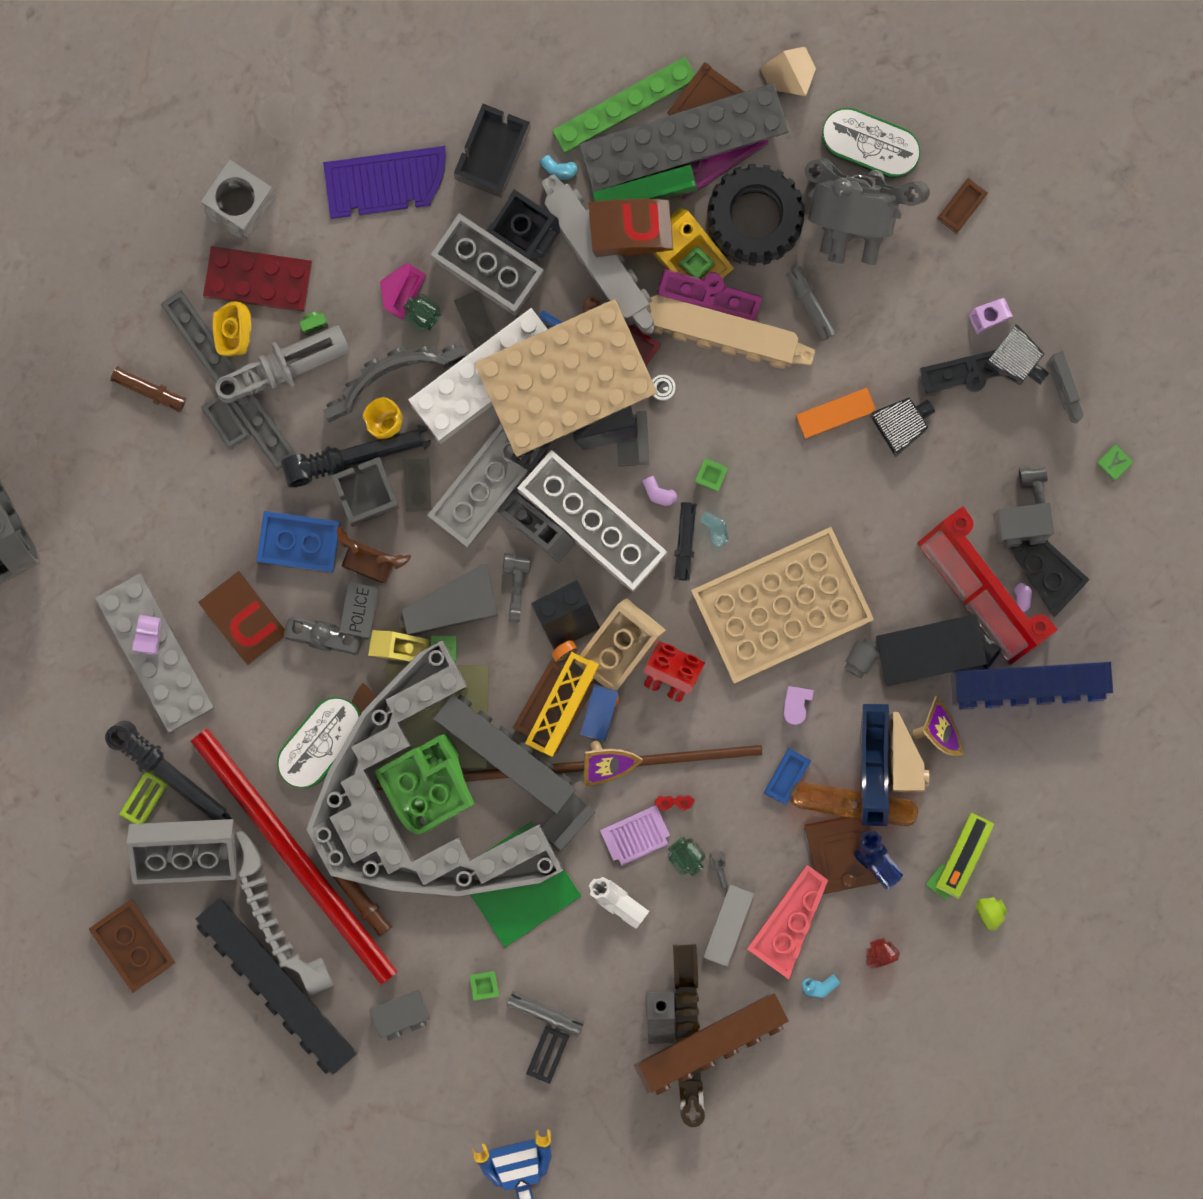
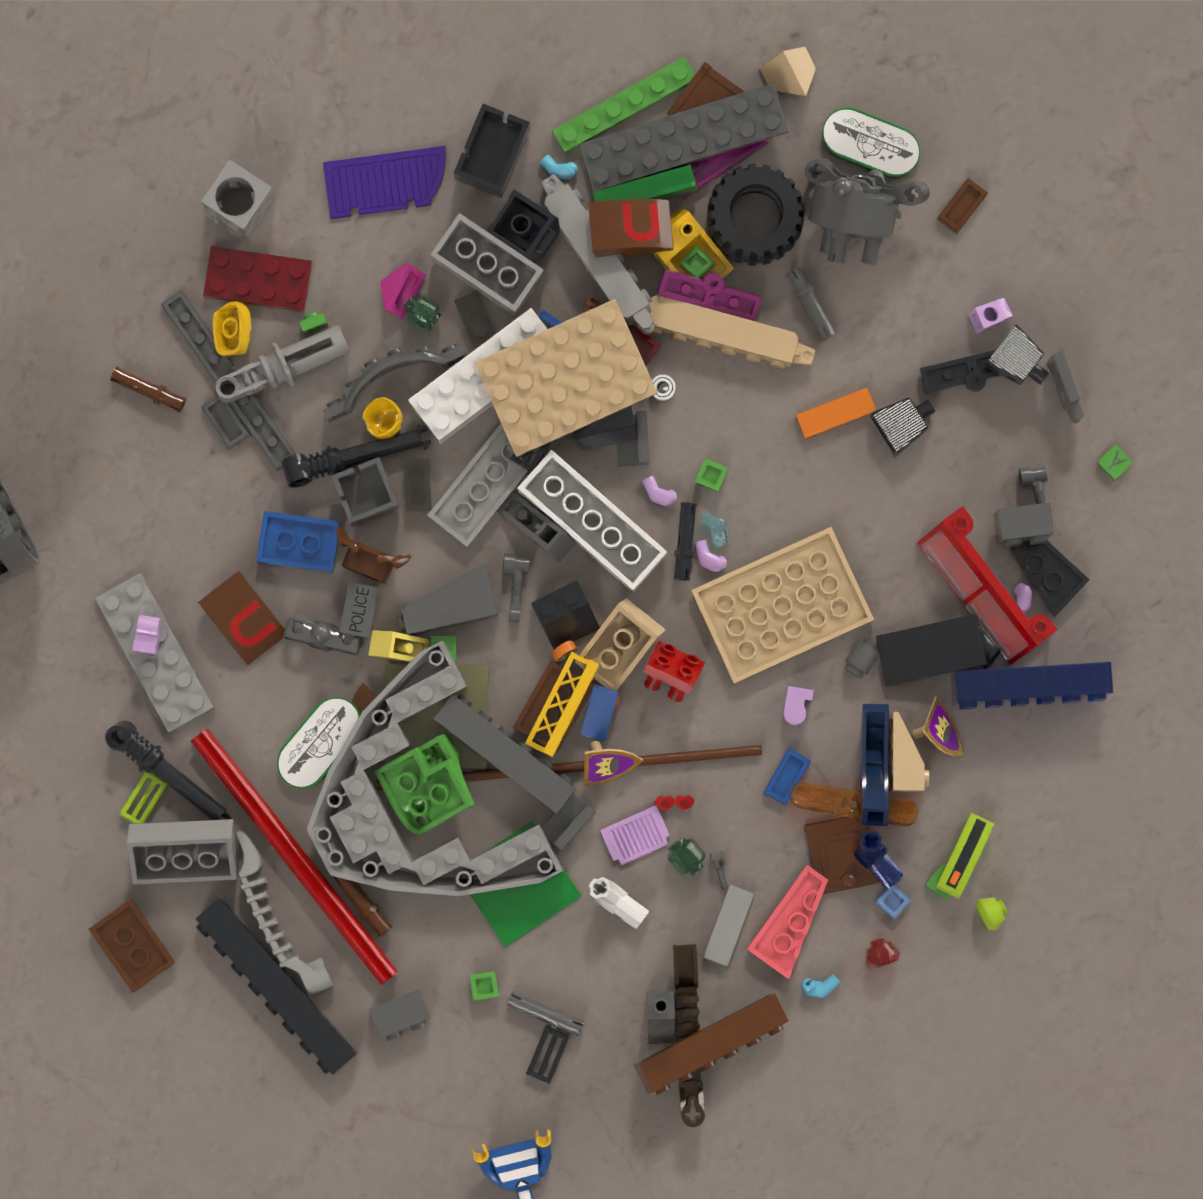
none -> lavender arm [694,540,727,572]
none -> medium blue tile [875,883,911,920]

